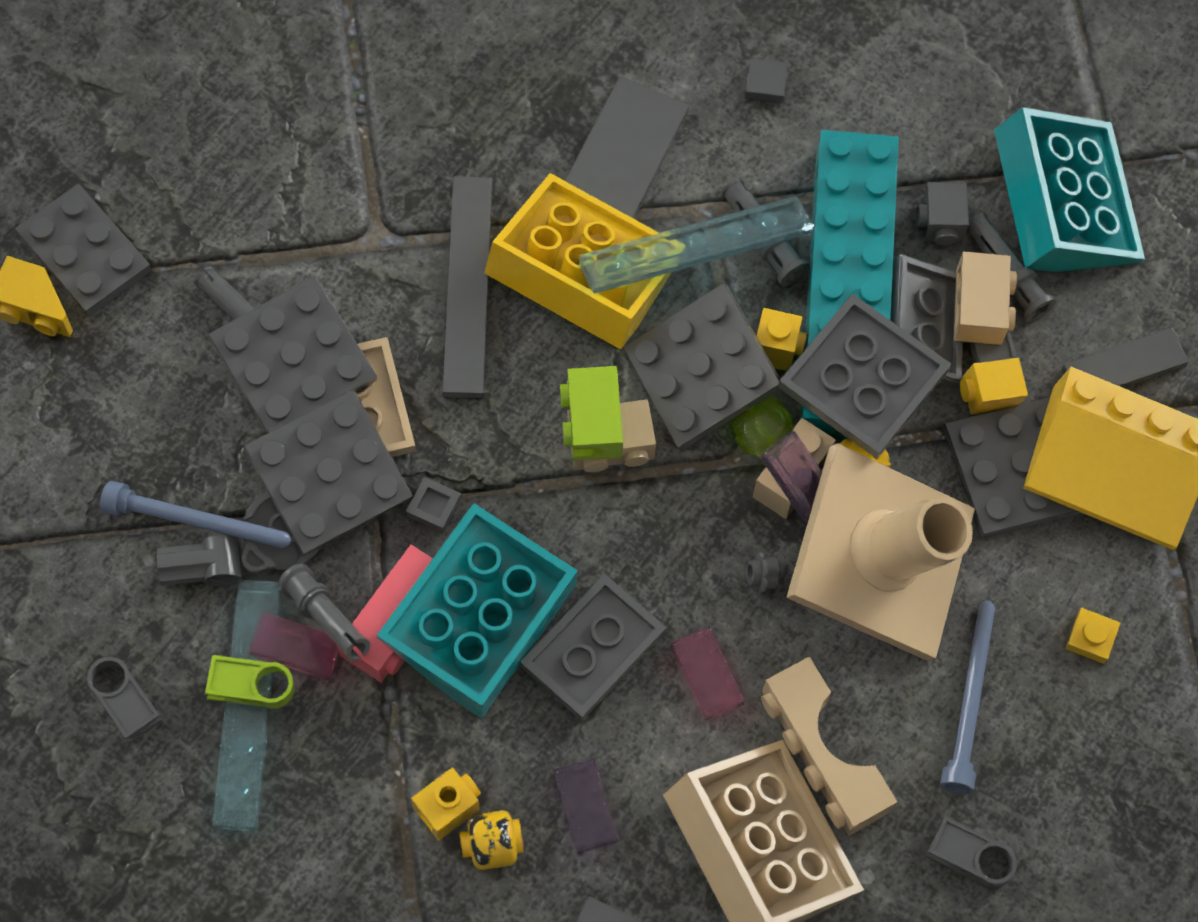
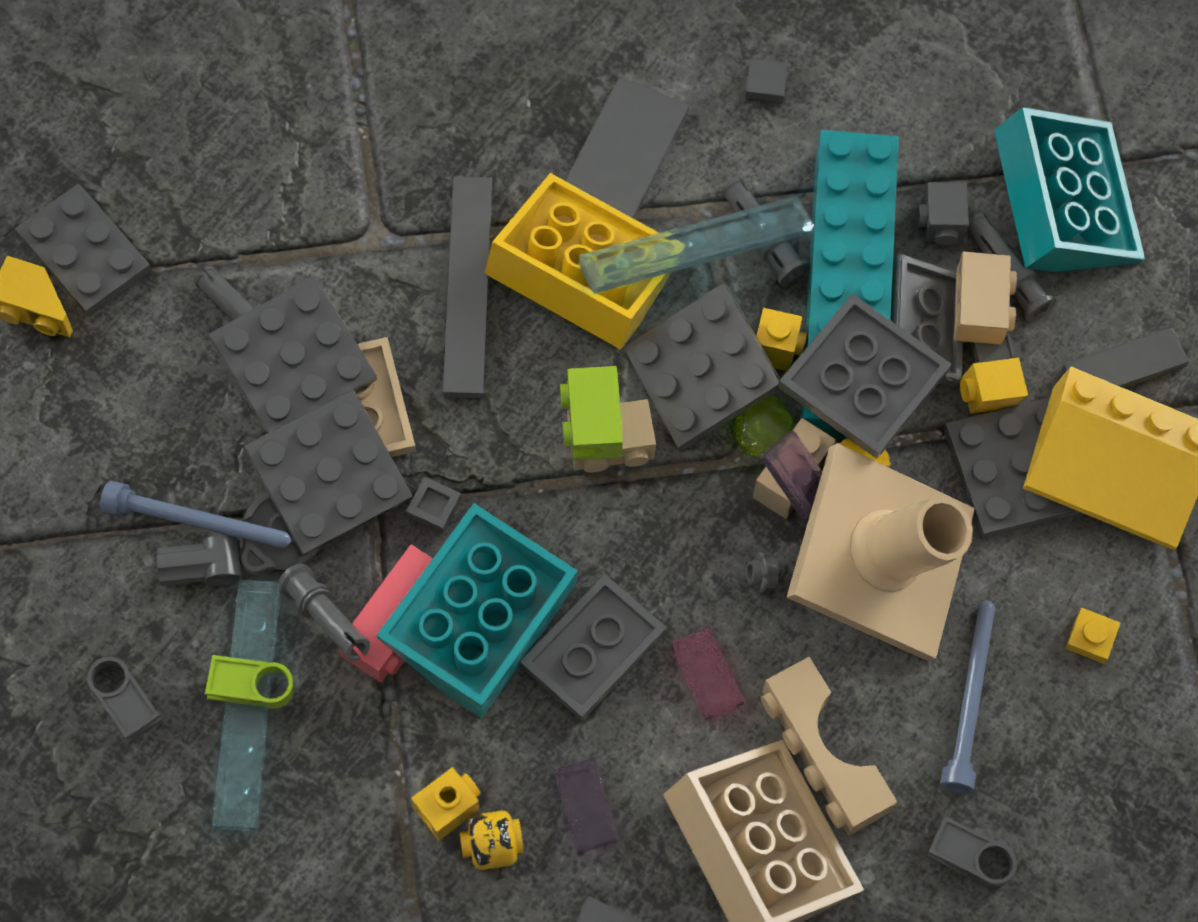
clear pink tile [248,612,339,680] -> none

